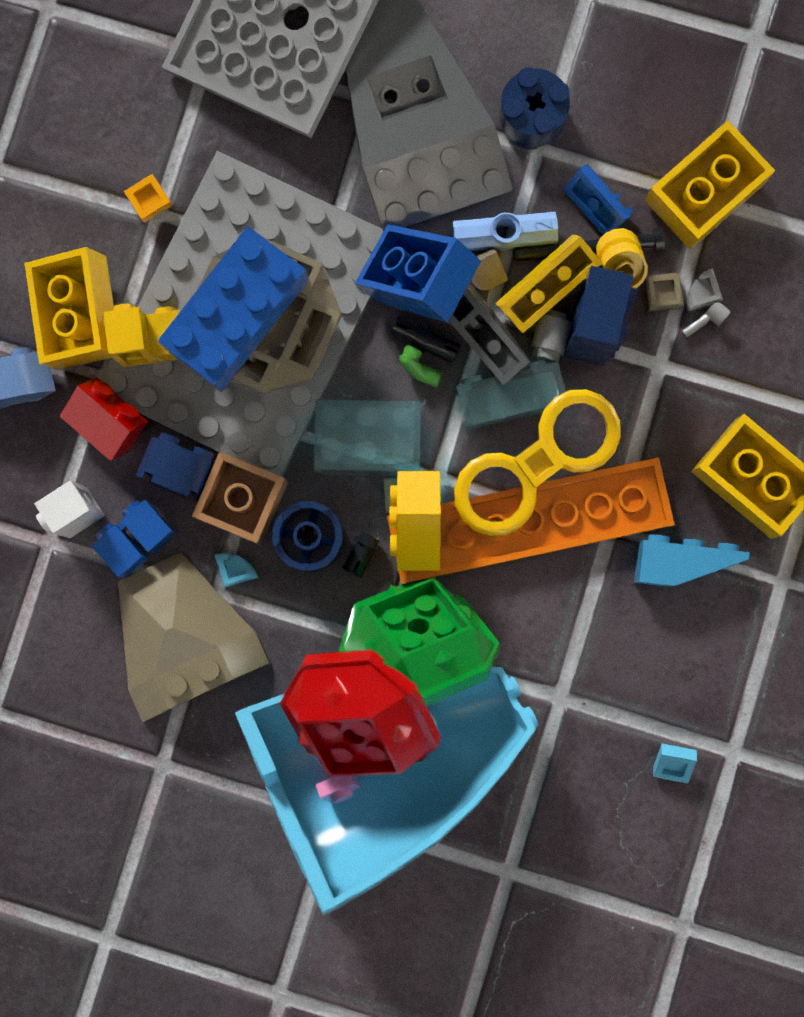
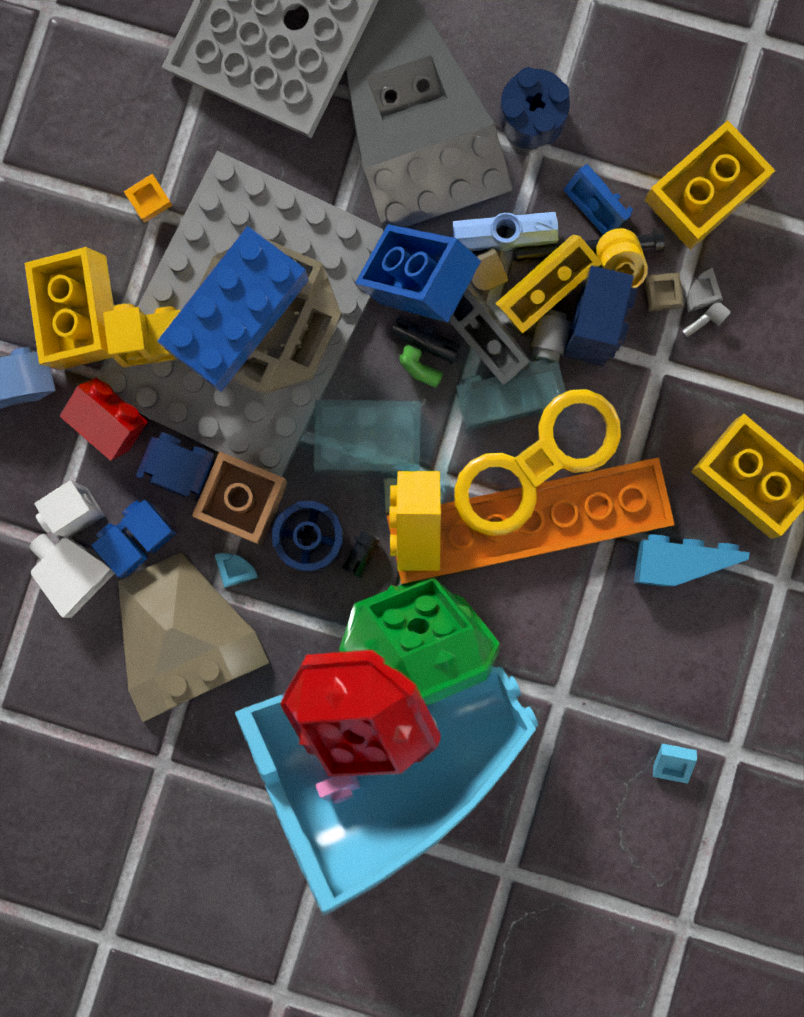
none -> white torso [29,534,115,618]

